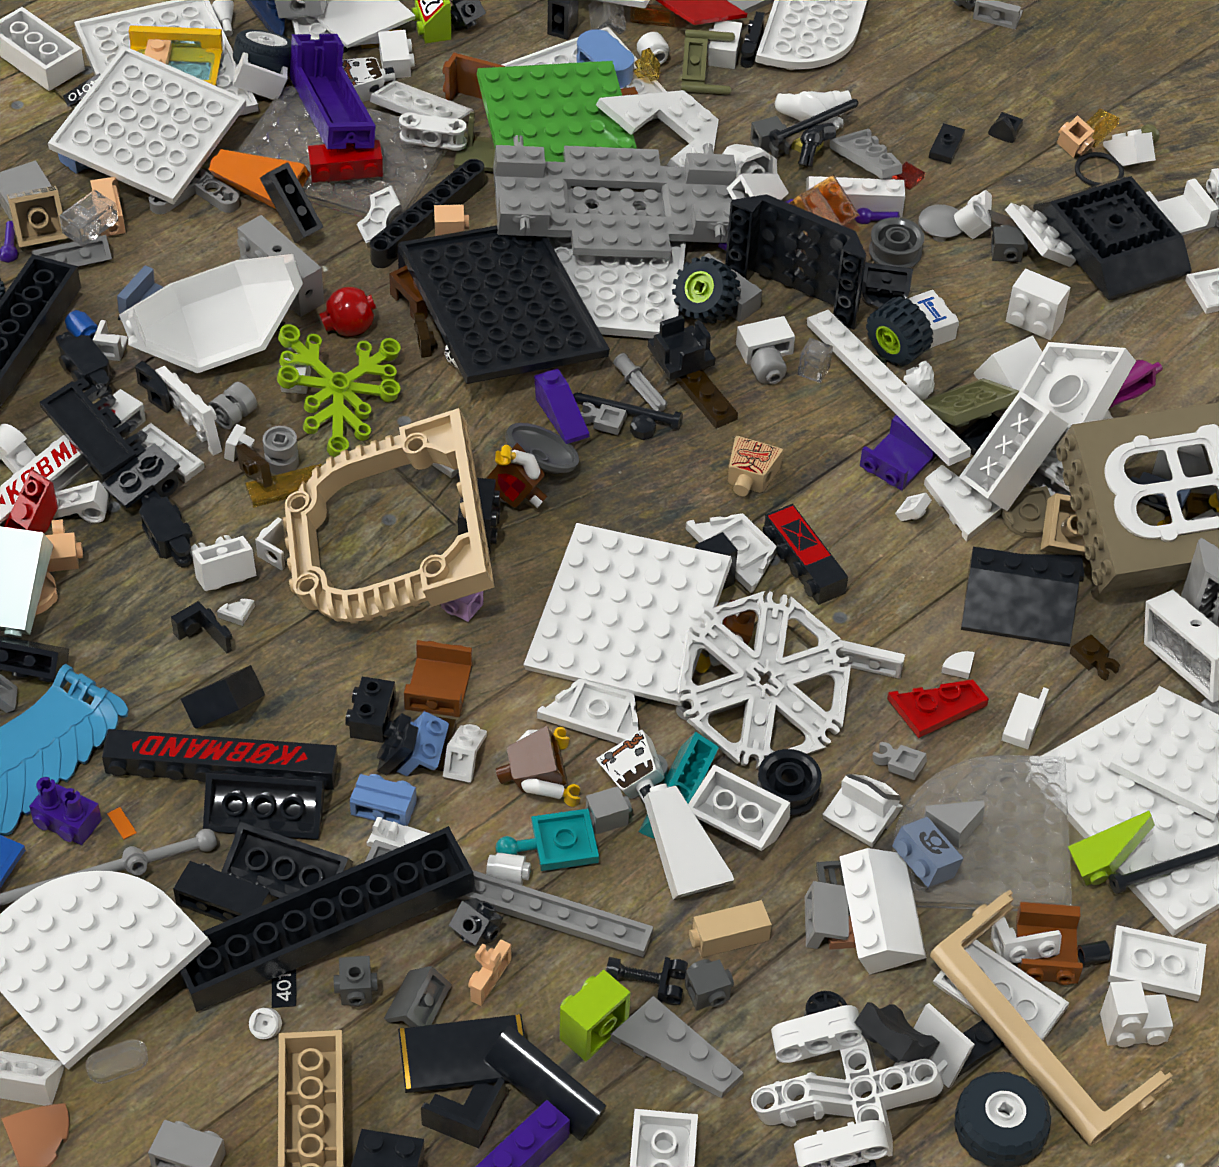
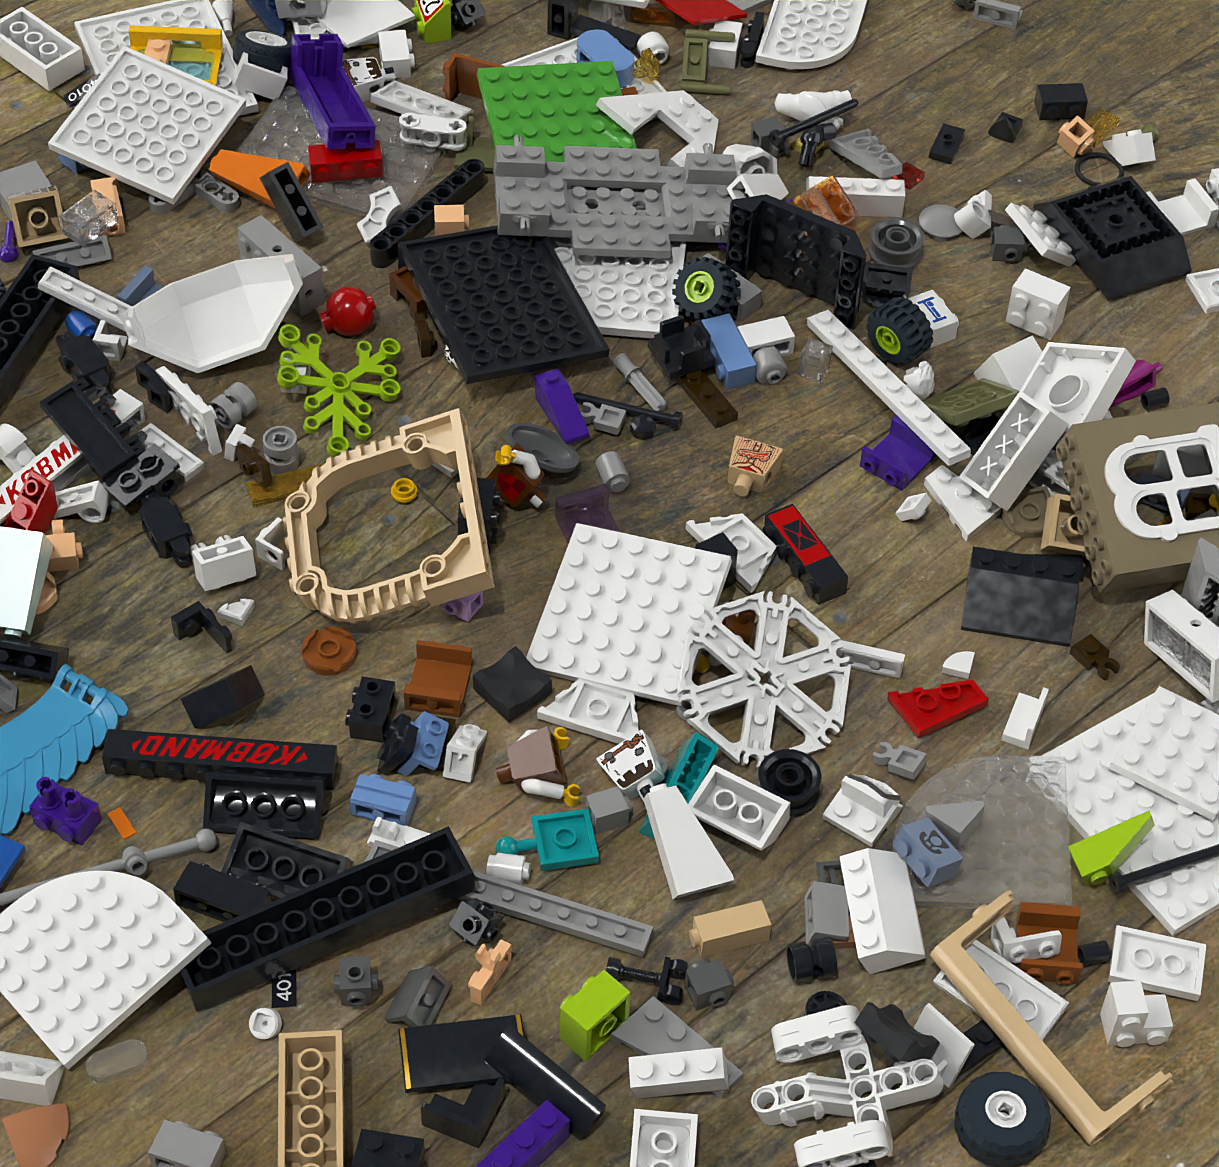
dark purple bar [854,208,900,224] -> none
none -> white tile [38,266,132,332]
none -> dark orange tile [301,626,357,676]
none -> yellow plate [391,478,417,503]
none -> black brick [473,646,552,722]
none -> clear purple bracket [555,484,620,544]
none -> black tile [570,14,641,52]
none -> light grey brick [596,451,630,492]
none -> white brick [628,1047,729,1099]
none -> medium blue brick [701,314,757,389]
none -> black wheel [786,937,838,983]
none -> black brick [1034,83,1088,120]
none -> black hinge [1141,387,1170,410]

